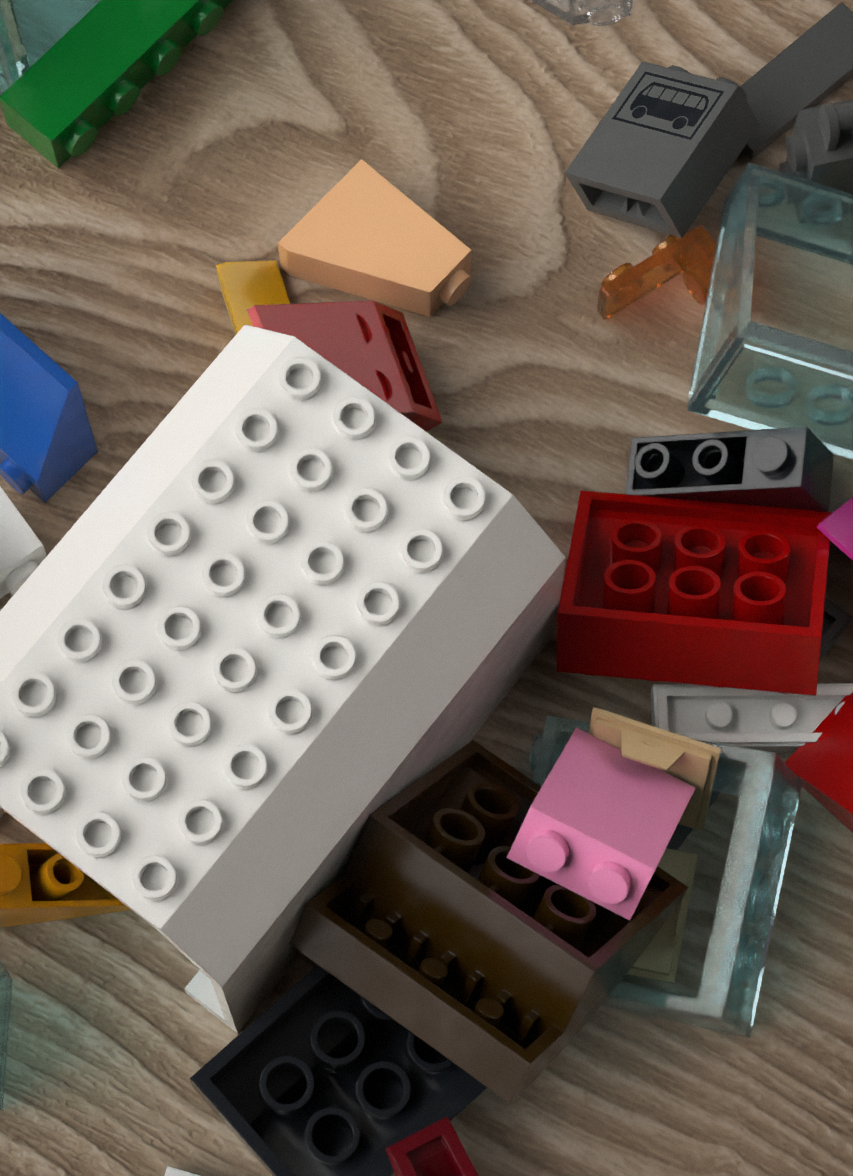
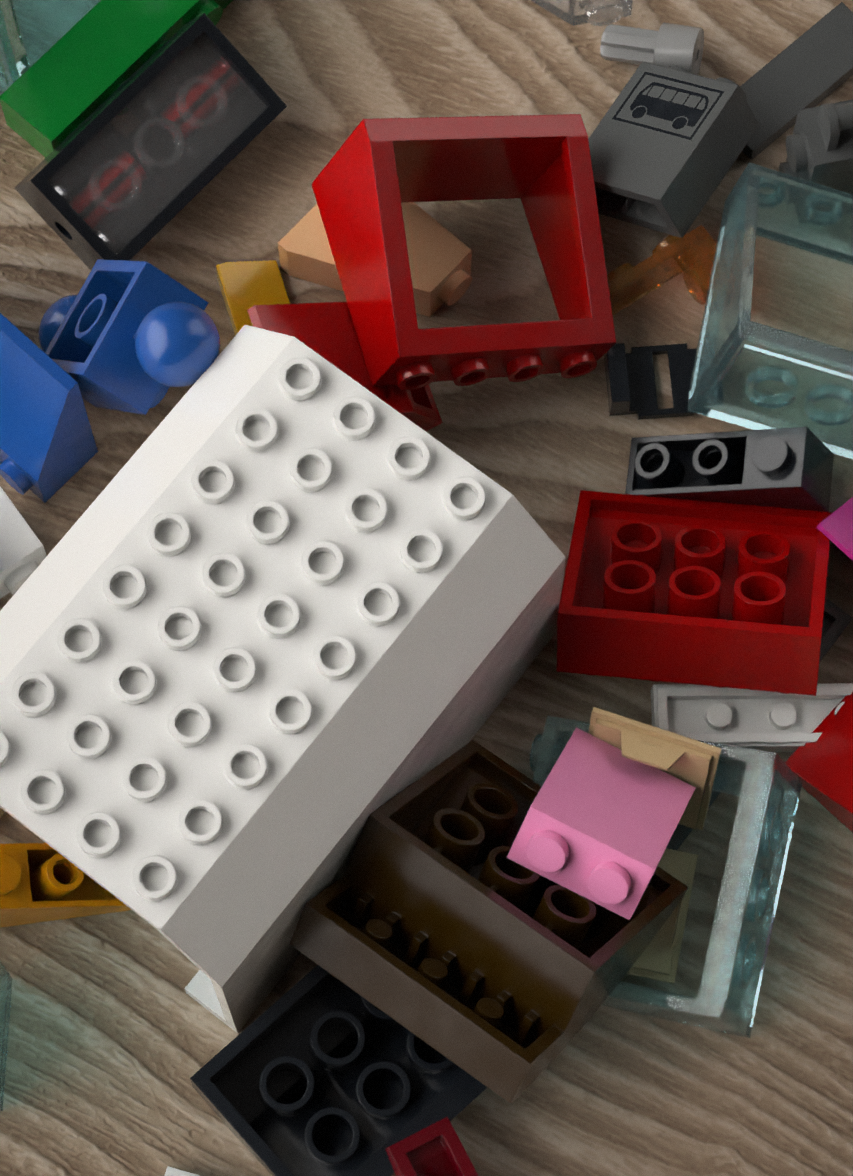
none -> clear brick [15,13,287,270]
none -> blue brick [39,259,221,415]
none -> red windscreen [311,114,616,390]
none -> light grey piece [600,22,704,75]
none -> black piece [604,336,724,420]

